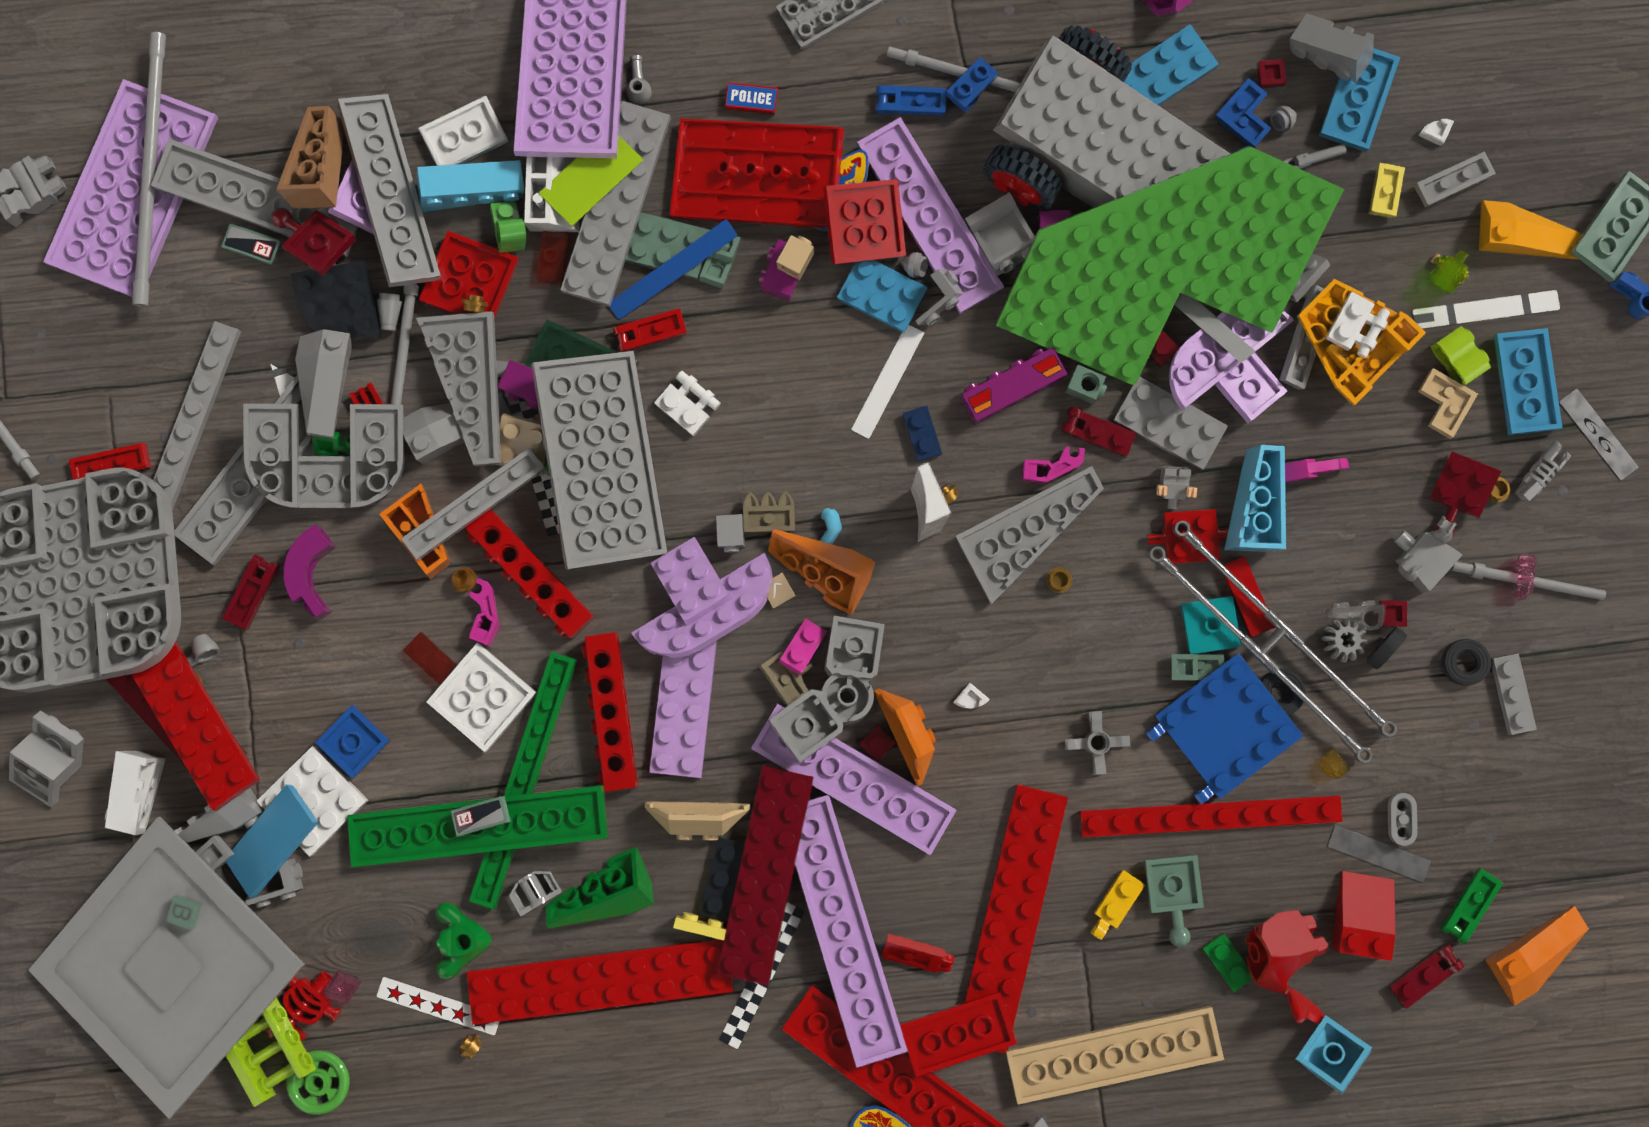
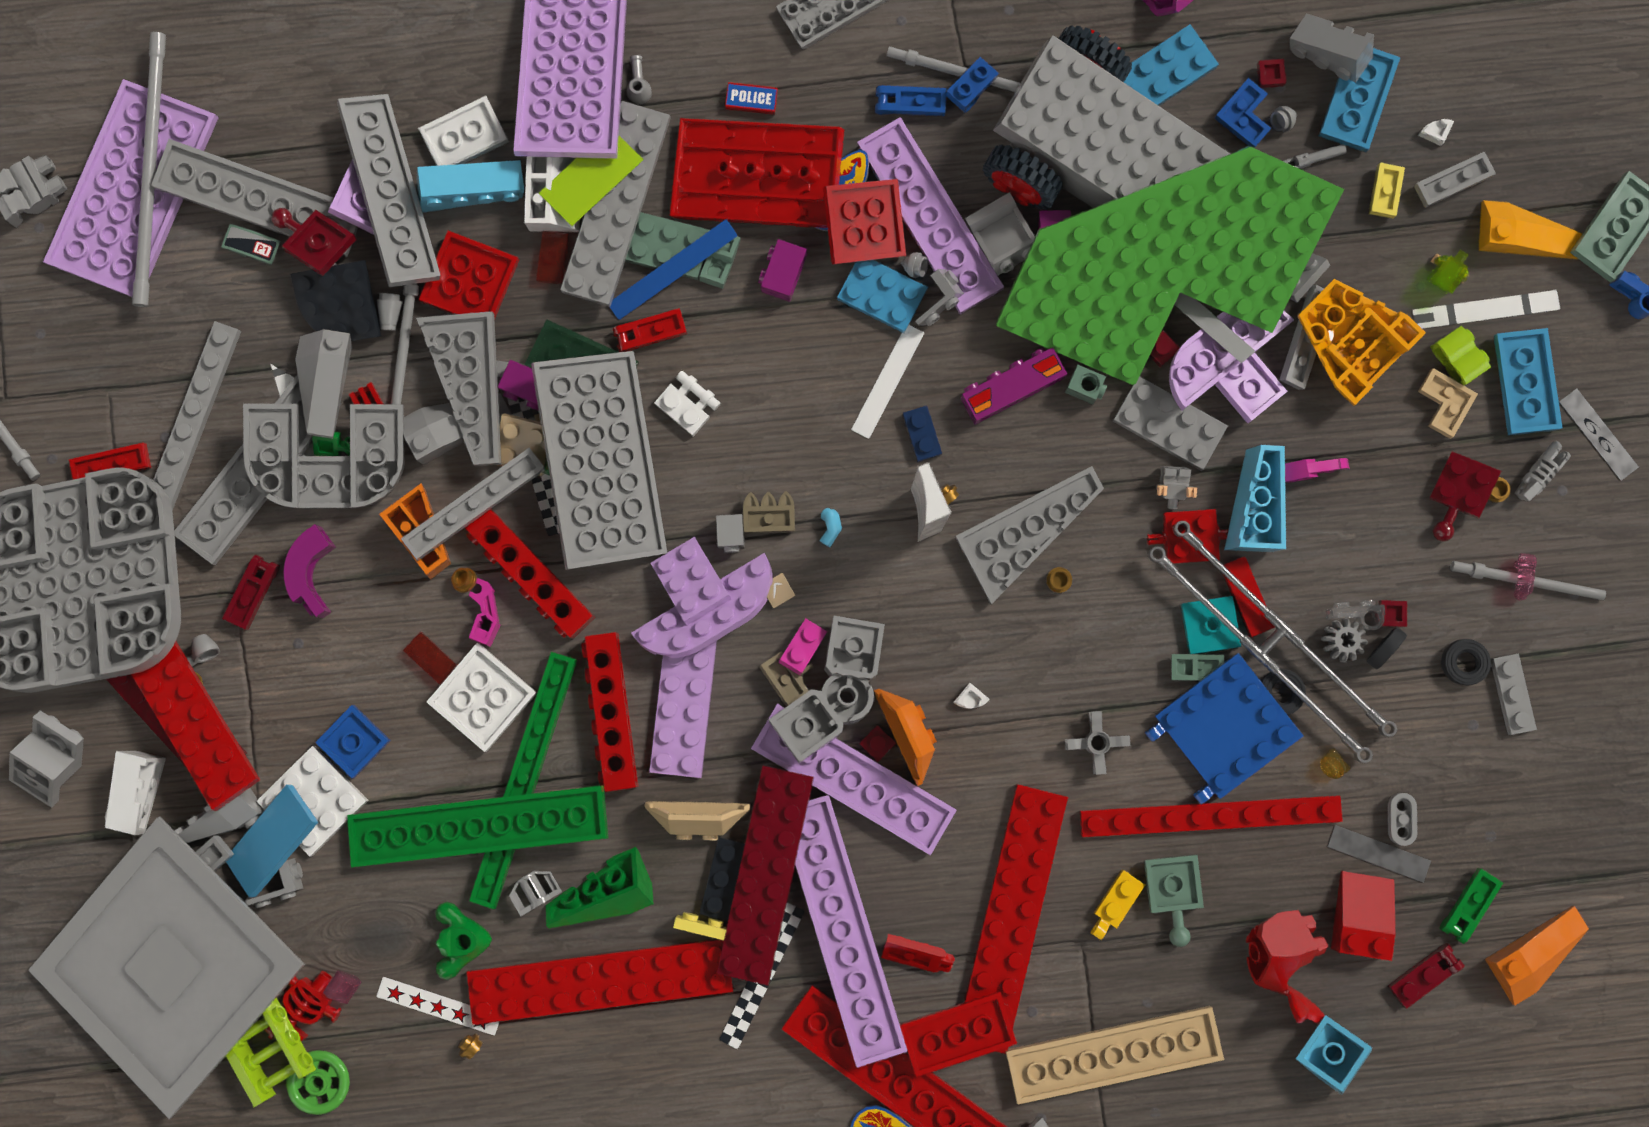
sand green tile [166,895,202,930] -> none
medium nougat wedge [276,106,344,208] -> none
slope [451,796,511,837] -> none
pearl gold plate [462,295,488,312] -> none
bright green plate [490,201,526,253] -> none
orange wedge [768,529,875,615] -> none
tan brick [777,235,814,280] -> none
dark pink piece [1021,446,1085,485] -> none
dark red plate [1060,407,1136,457] -> none
green plate [1201,932,1252,992] -> none
white plate [1325,292,1390,358] -> none
light grey torso [1394,516,1462,593] -> none

